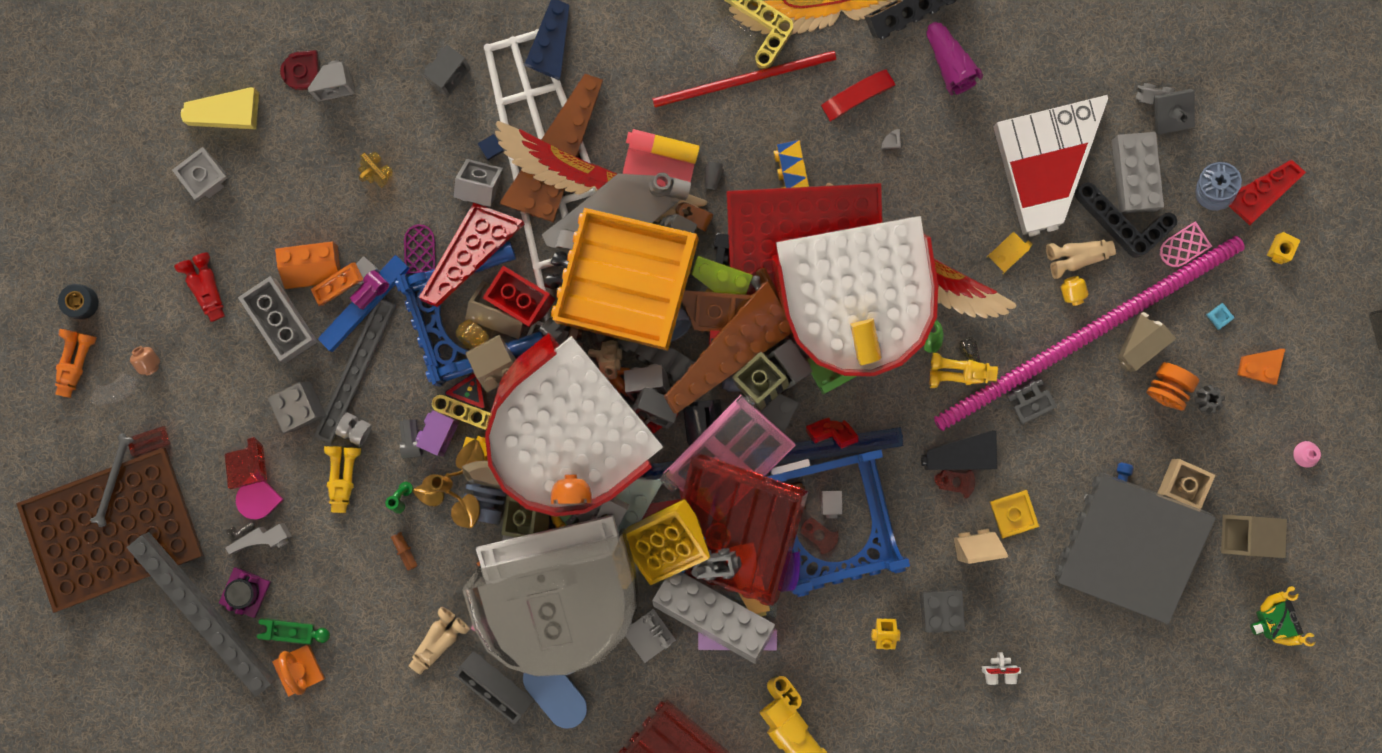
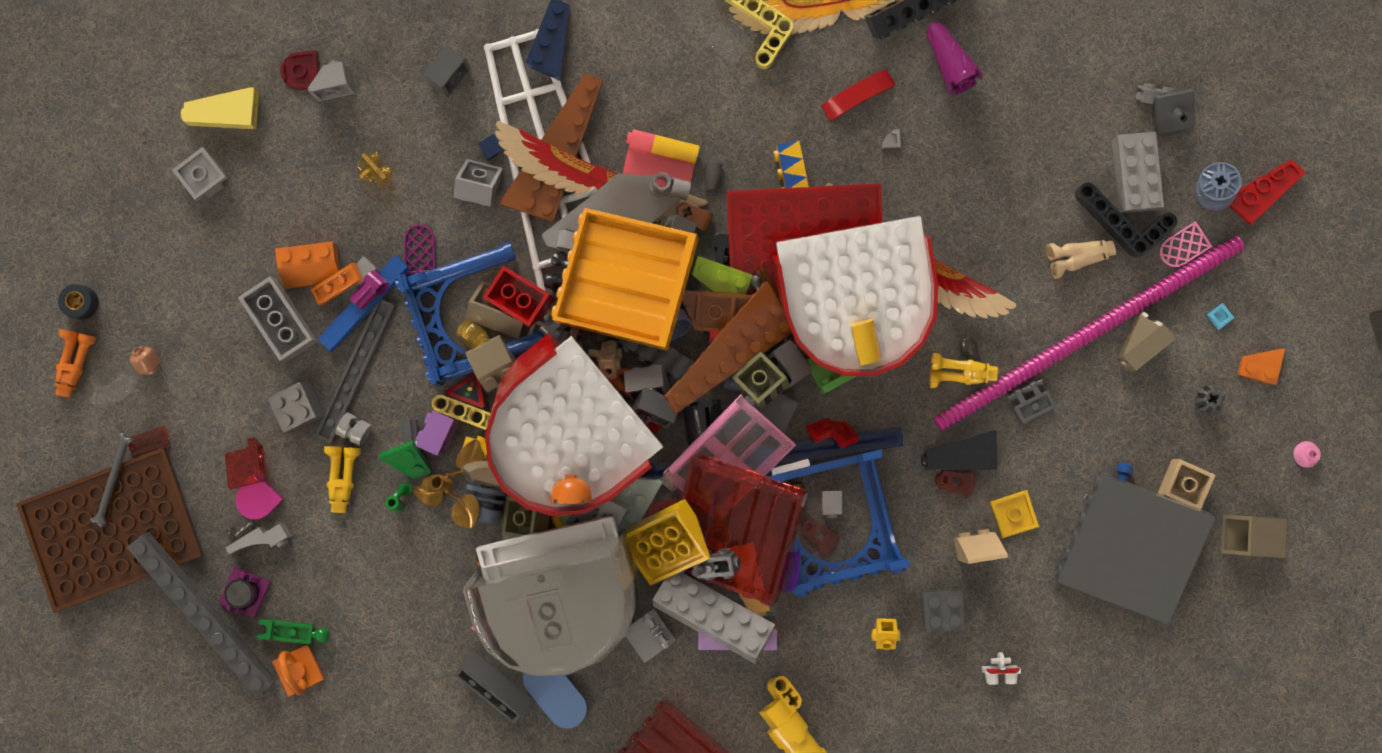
red piece [174,252,225,322] -> none
dark orange axle [390,532,417,571] -> none
tan piece [409,607,470,675] -> none
wing [419,202,525,307] -> none
red piece [652,51,836,107] -> none
bright green piece [924,319,943,353] -> none
yellow piece [987,231,1033,274] -> none
white slope [993,95,1108,237] -> none
yellow head [1060,276,1089,306] -> none
orange wheel [1146,362,1199,411] -> none
torso [1250,586,1316,647] -> none
yellow brick [1267,232,1301,264] -> none
none -> green wing [379,440,432,479]

